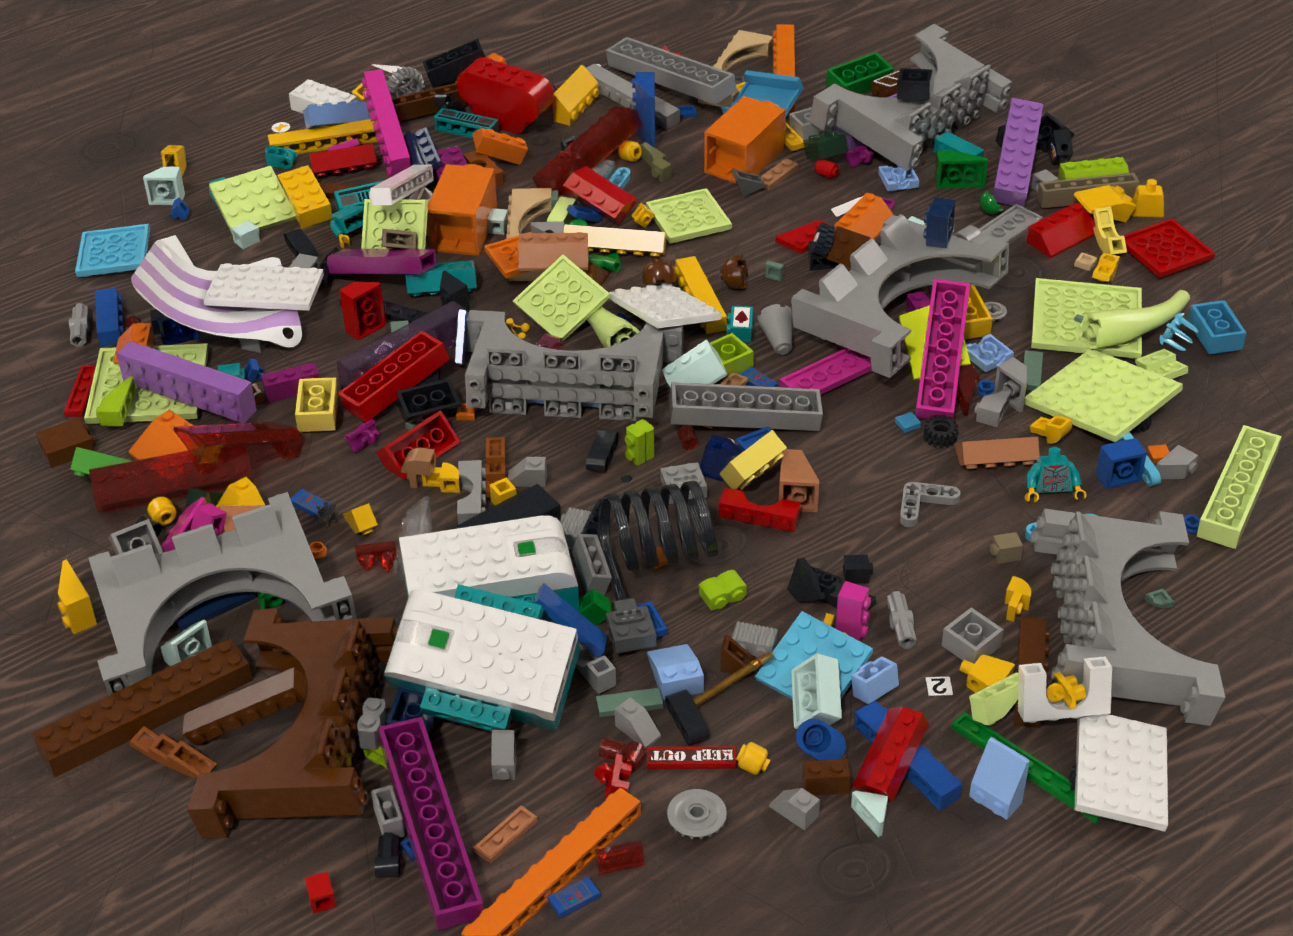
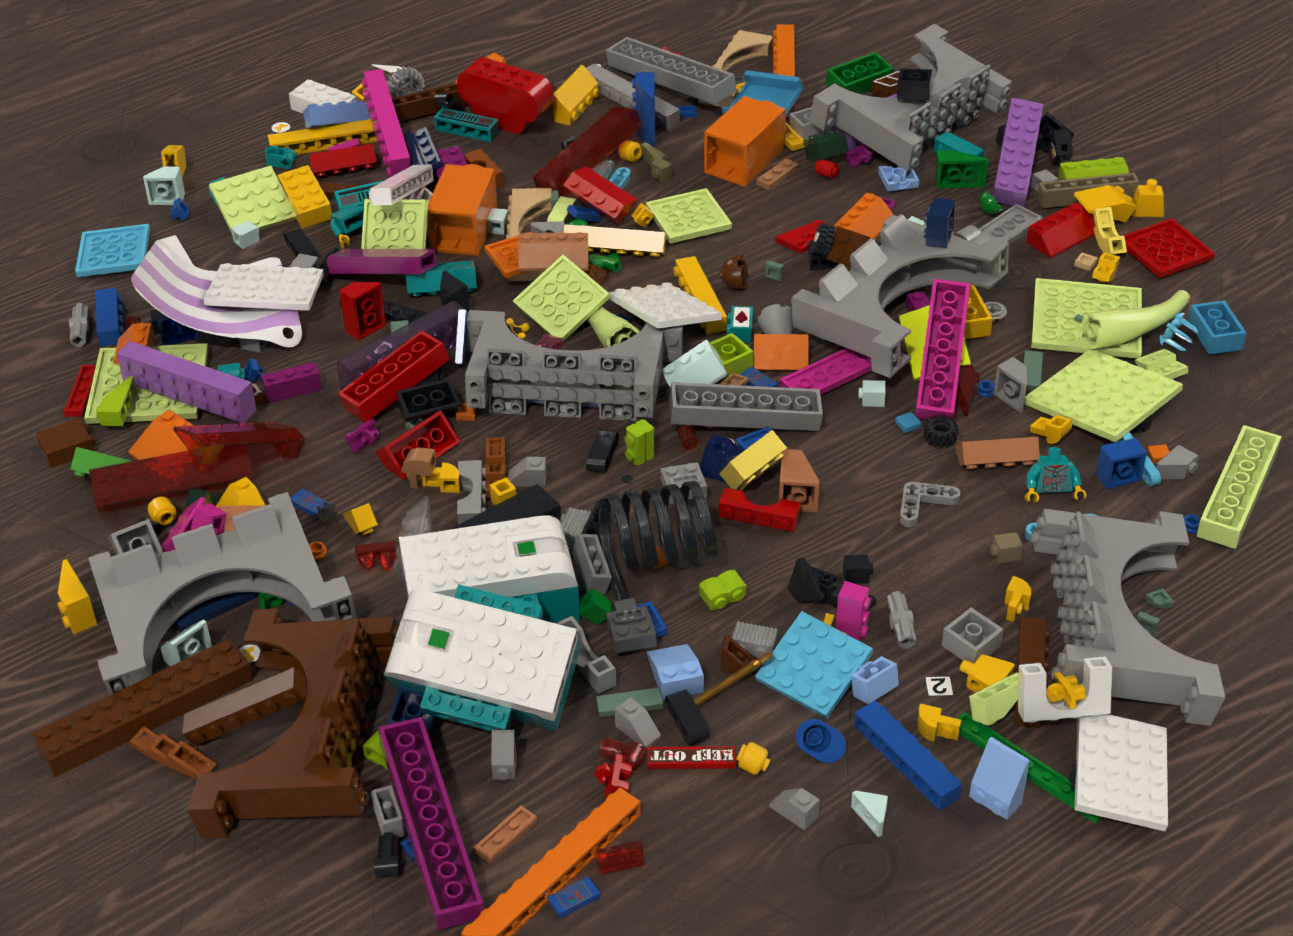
light yellow brick [295,377,339,432] -> none
red brick [305,871,336,914] -> none
light grey brick [357,698,387,750] -> none
dark tan slope [382,229,416,249] -> none
black brick [422,39,486,88] -> none
orange slope [473,128,528,165] -> none
blue tile [534,583,607,657] -> none
reddish brown cylinder [642,258,677,284] -> none
light grey gear [667,789,727,839] -> none
dark grey slope [731,169,765,197] -> none
light aqua slope [791,653,842,729] -> none
reddish brown brick [802,759,851,795] -> none
white sticker [831,196,863,217] -> none
red slope [852,706,929,803] -> none
light blue brick [966,334,1014,372] -> none
light grey slope [974,390,1011,427] -> none
none -> white sticker [239,645,260,663]
none -> orange tile [754,334,808,371]
none -> light aqua brick [858,380,885,407]
none -> yellow brick [917,703,961,742]
none -> sand green tile [1137,611,1160,637]

